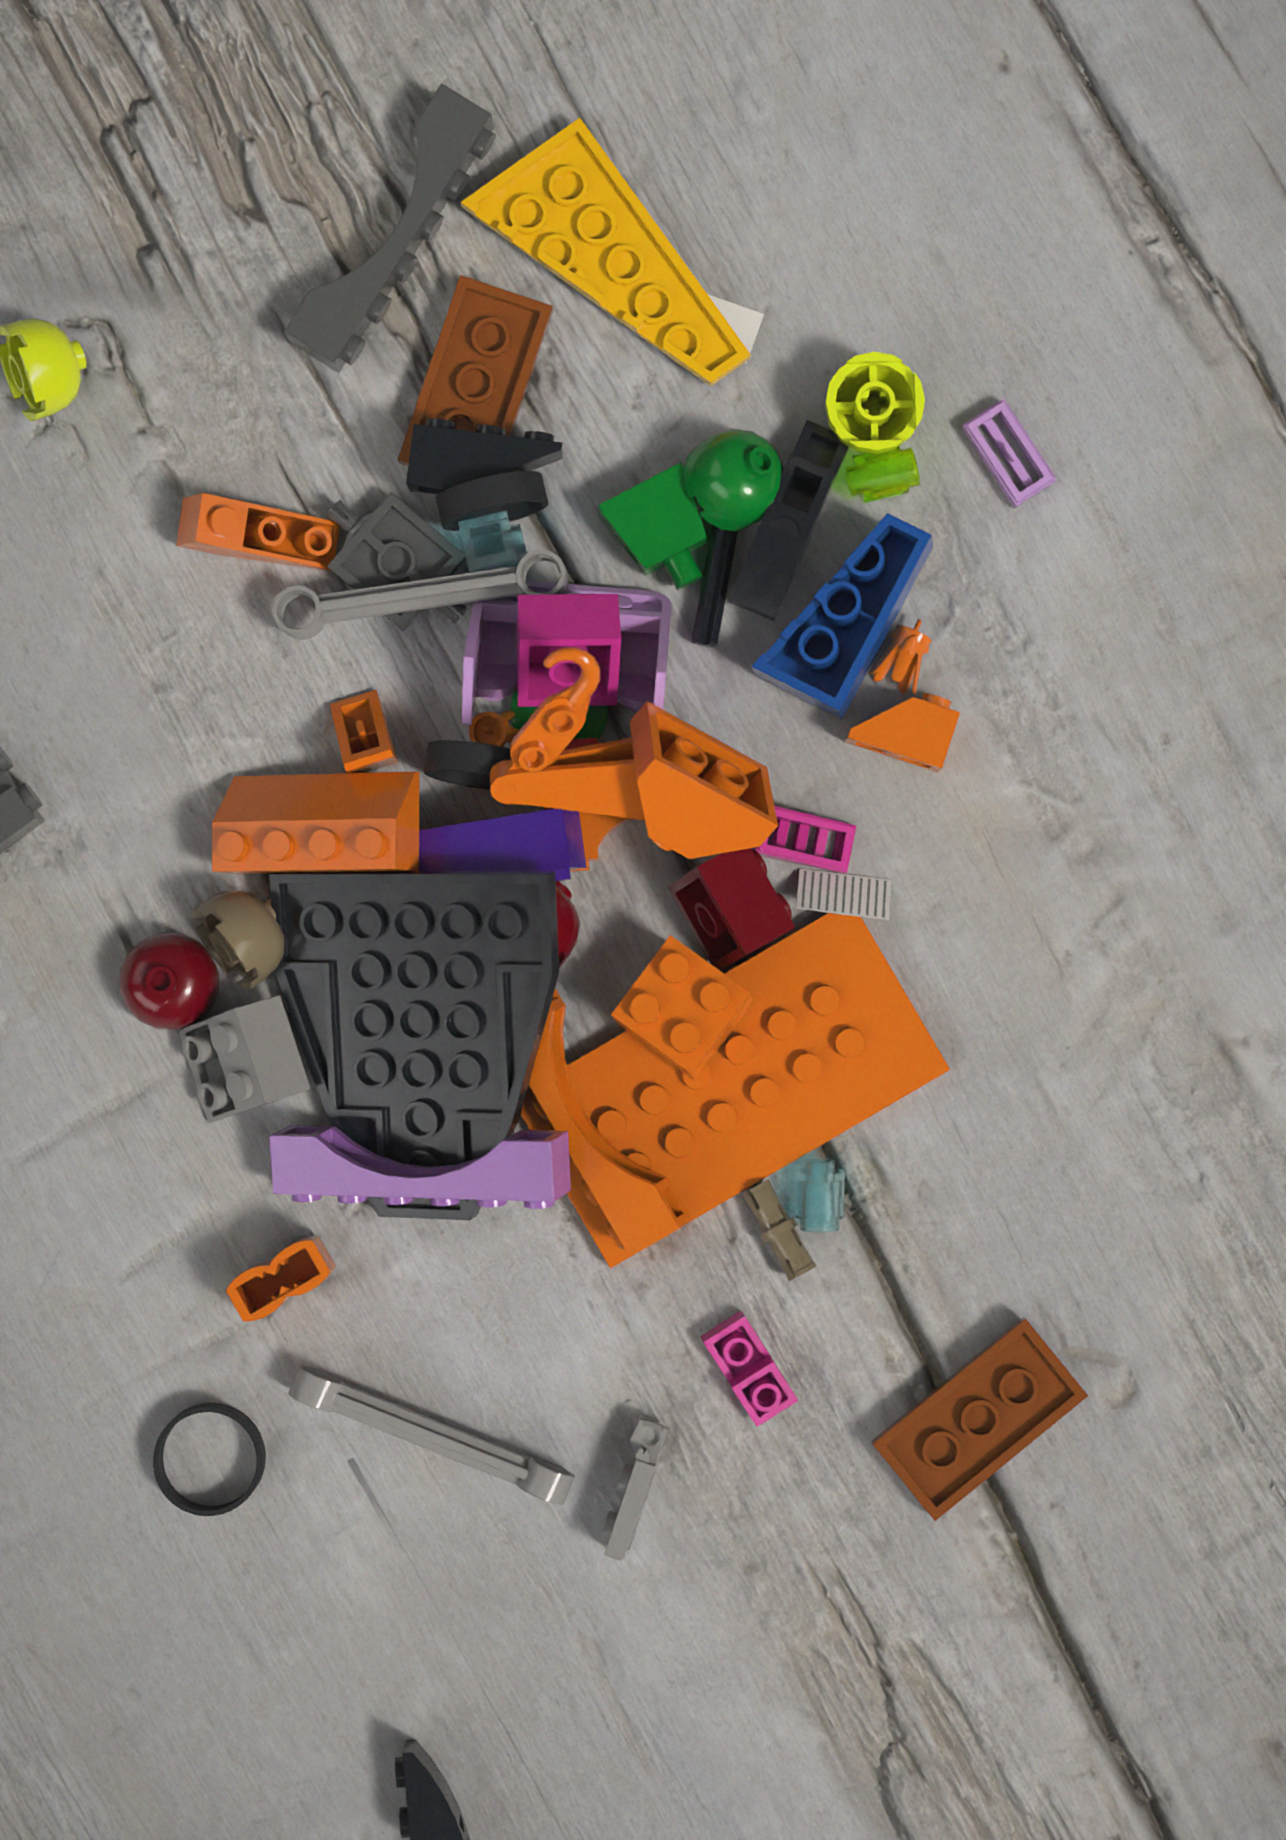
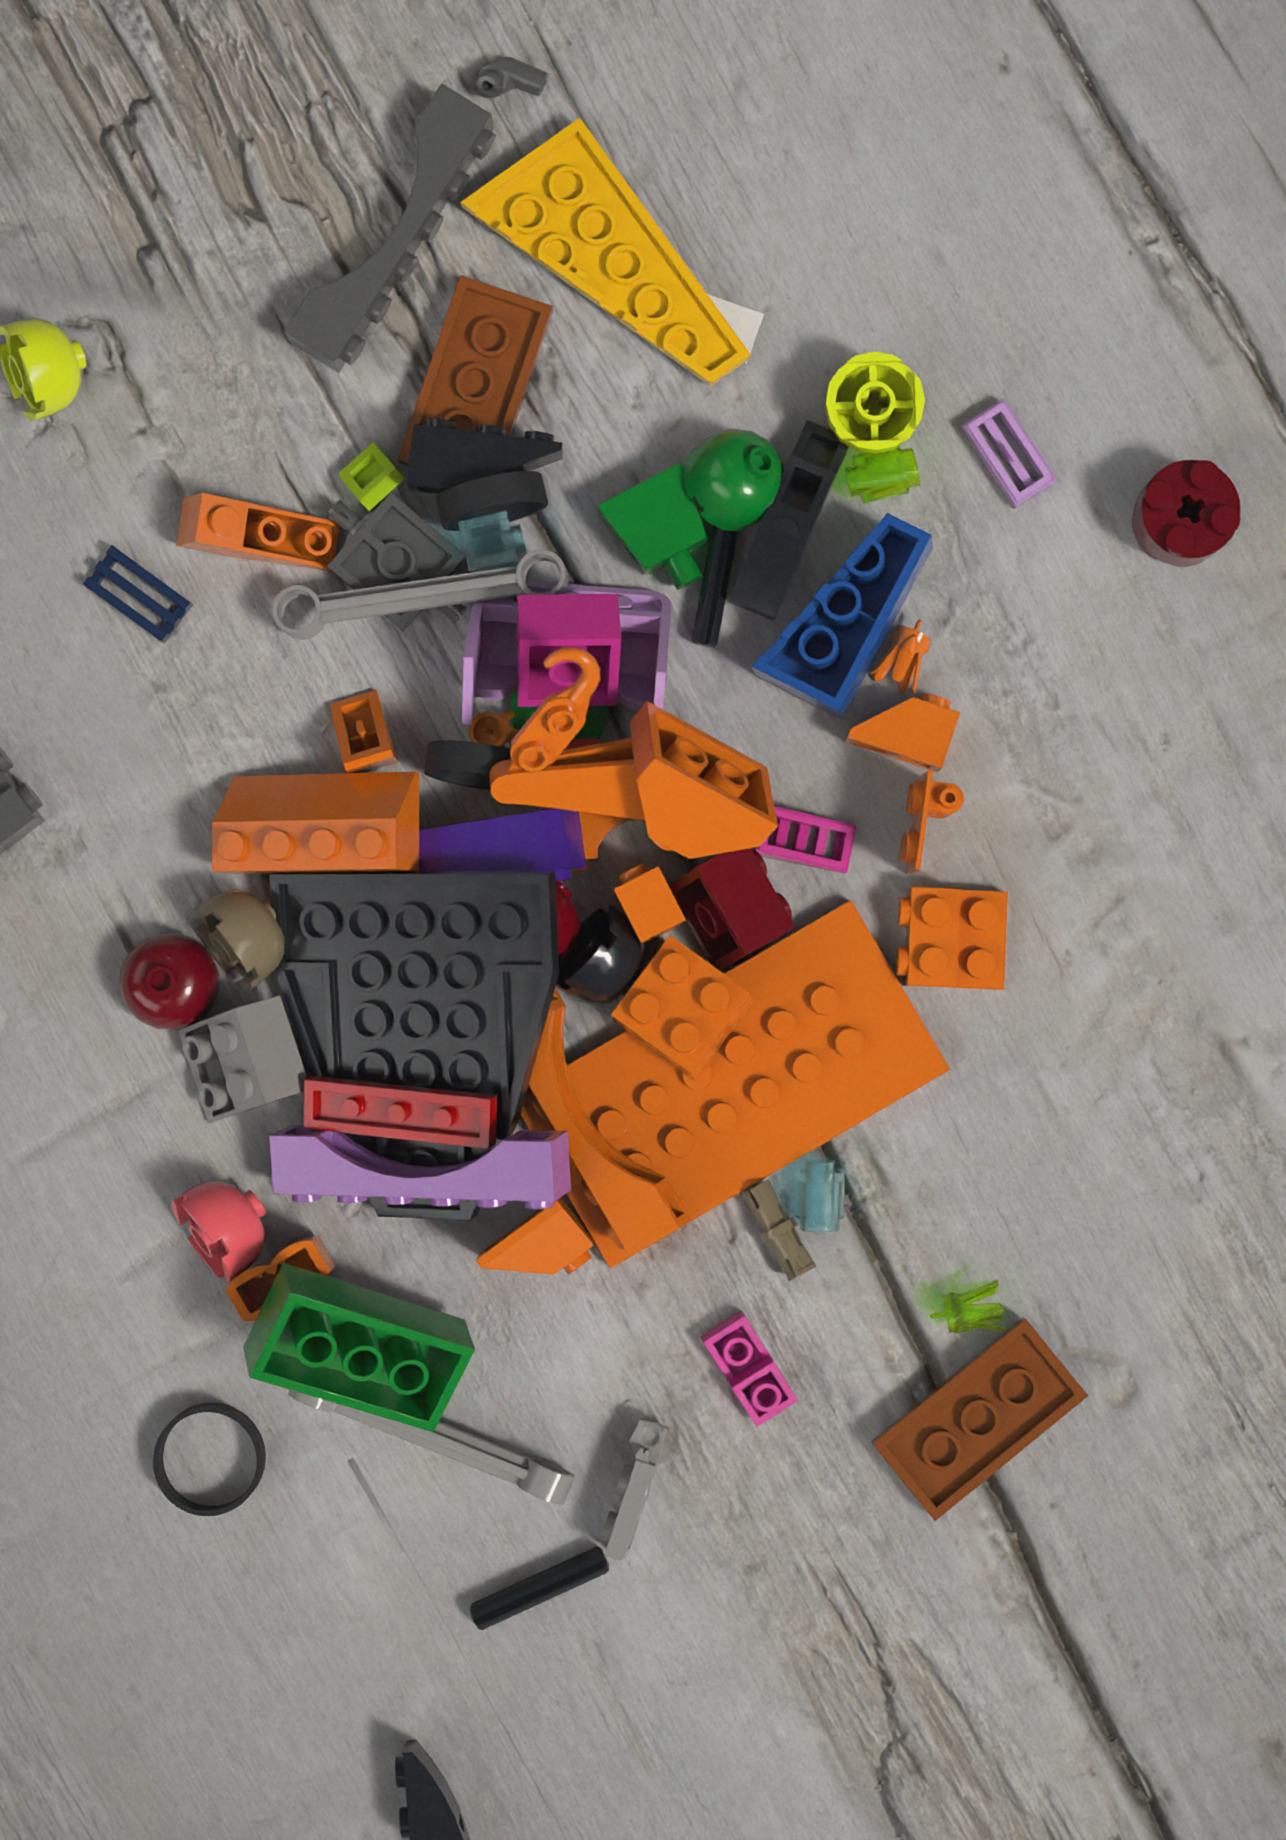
white sticker [796,868,891,920] -> none
none -> dark blue tile [83,545,193,643]
none -> coral cylinder [171,1181,266,1282]
none -> green brick [243,1263,475,1432]
none -> red plate [303,1076,497,1149]
none -> lime plate [338,441,405,511]
none -> black axle [469,1547,609,1630]
none -> dark grey arm [474,57,548,98]
none -> orange slope [475,1197,594,1275]
none -> black cylinder [556,905,645,1005]
none -> orange brick [614,863,686,944]
none -> orange plate [896,887,1008,990]
none -> orange hinge [900,769,964,874]
none -> clear neon green piece [930,1280,1007,1334]
none -> dark red brick [1132,460,1241,567]

